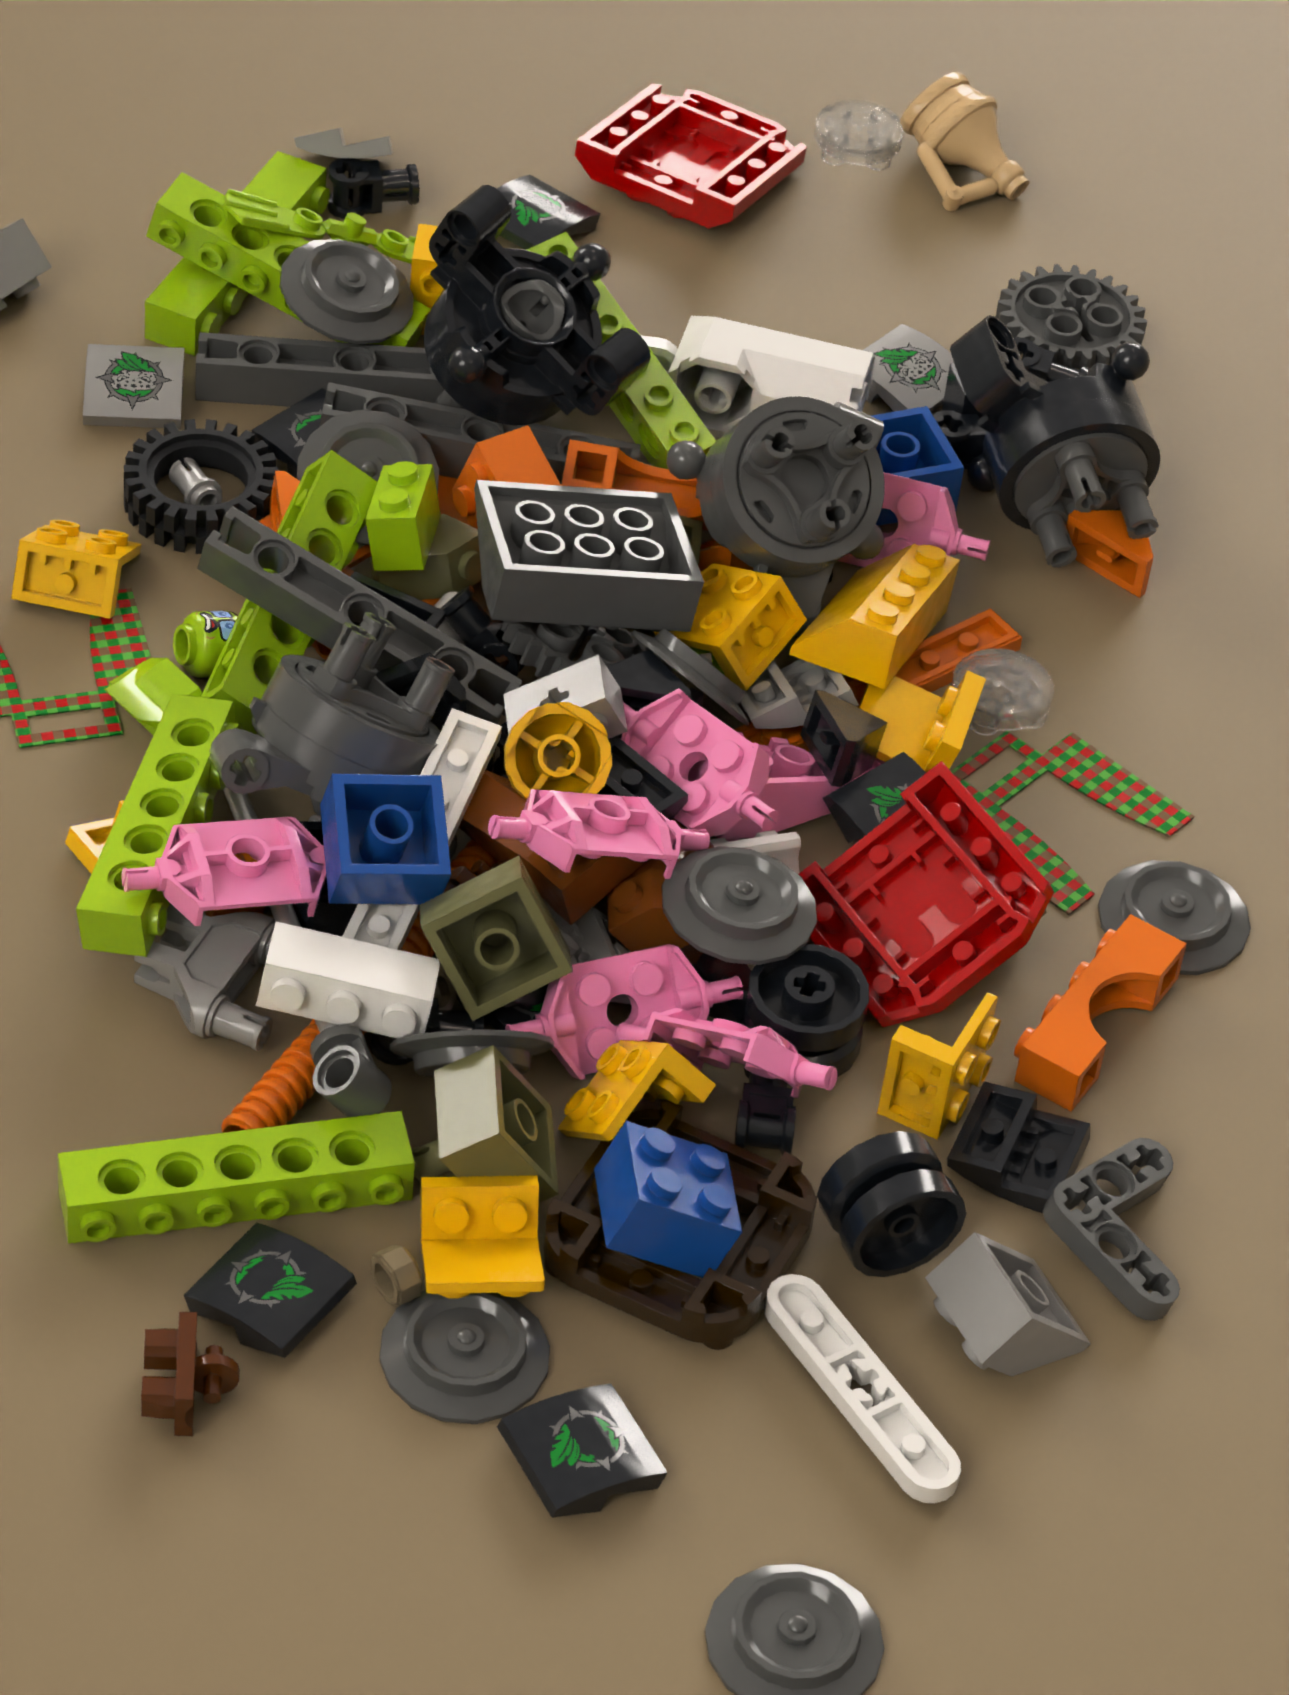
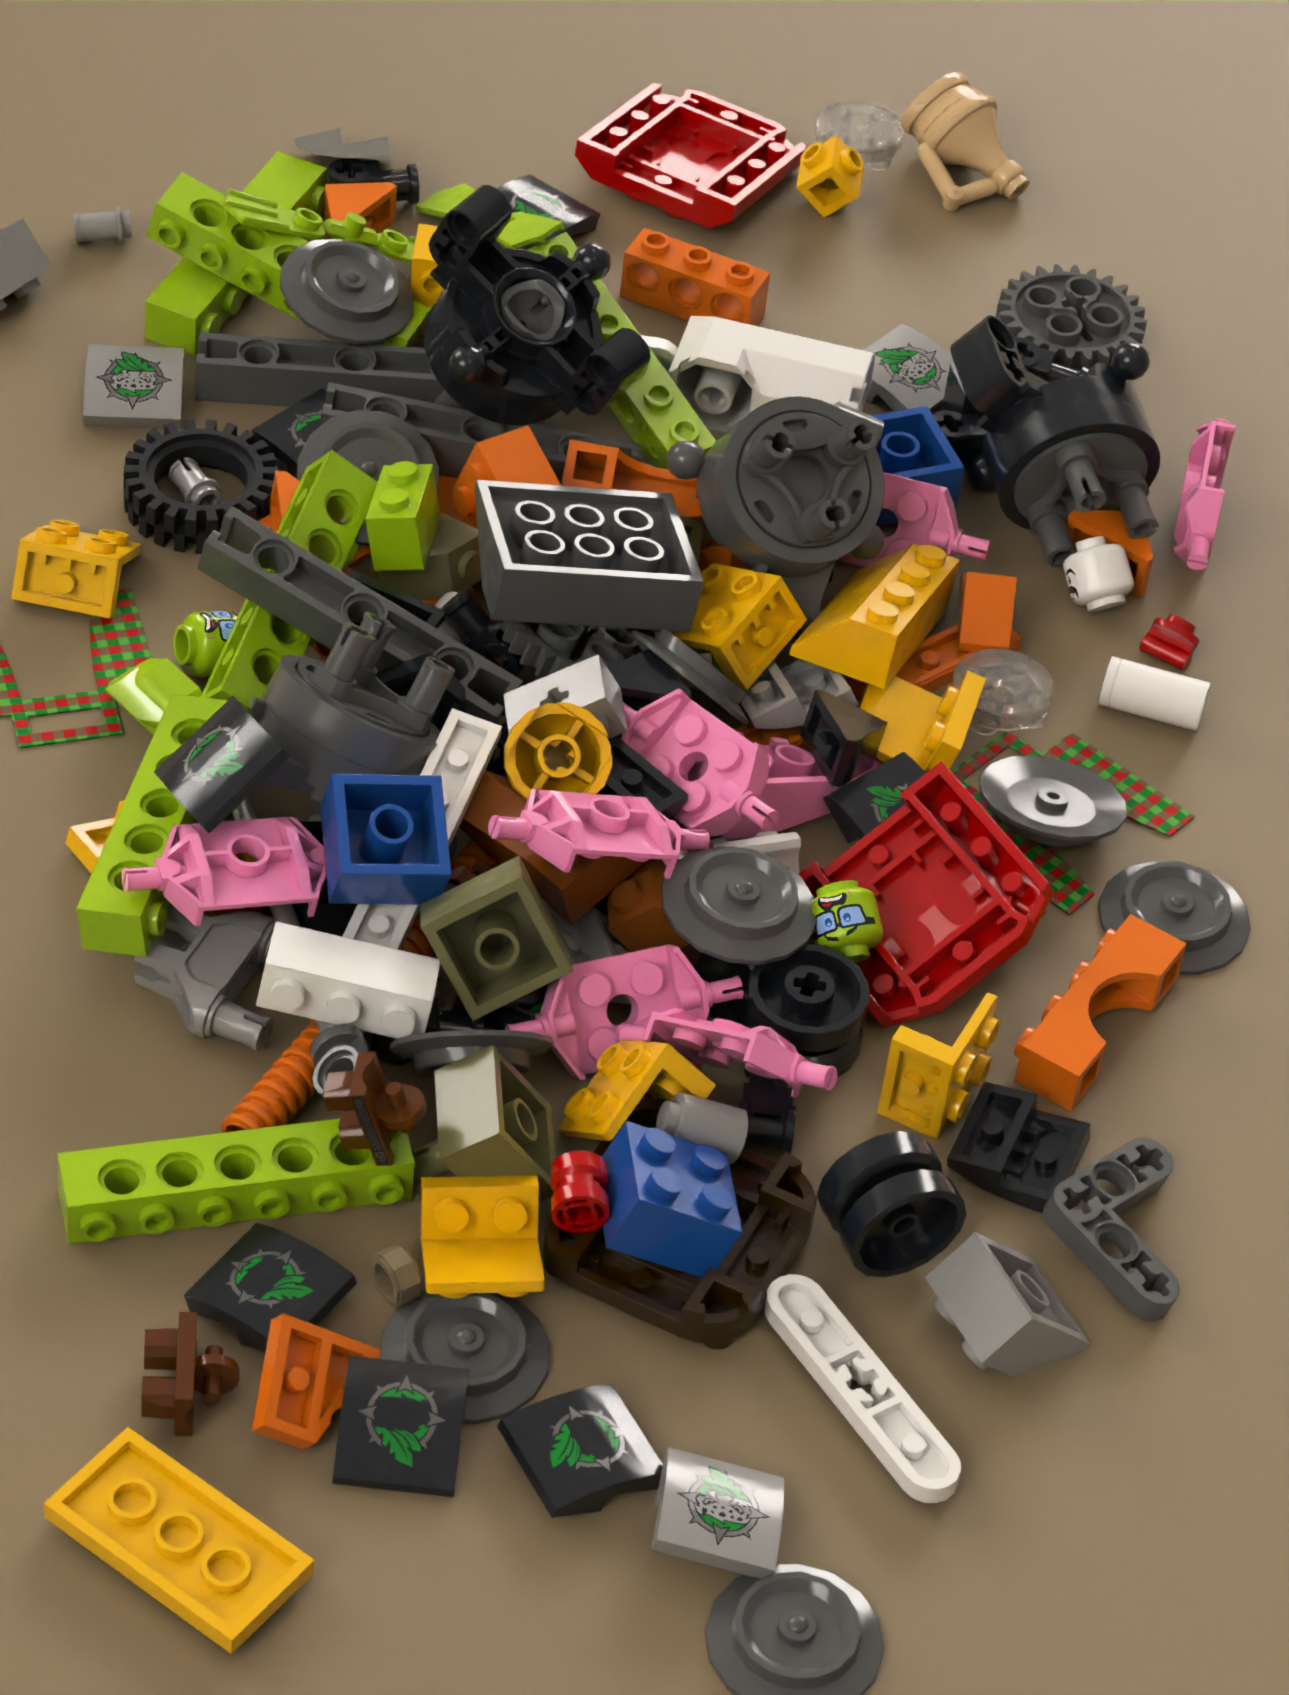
none -> yellow plate [44,1427,315,1655]
none -> light grey pin [73,205,132,243]
none -> black slope [154,696,289,833]
none -> orange wing [252,1313,381,1450]
none -> orange slope [323,182,397,240]
none -> reddish brown hips [323,1052,427,1166]
none -> black slope [333,1356,469,1497]
none -> lime piece [415,183,564,248]
none -> red wheel [550,1151,609,1233]
none -> orange brick [620,228,770,326]
none -> light grey slope [651,1447,784,1579]
none -> light grey brick [656,1092,748,1164]
none -> yellow brick [796,134,864,218]
none -> lime head [810,880,883,963]
none -> orange slope [958,572,1017,655]
none -> dark grey piece [979,756,1127,847]
none -> white head [1063,536,1134,612]
none -> white pin [1099,656,1211,732]
none -> red plate [1139,614,1200,671]
none -> bright pink plate [1173,419,1236,571]

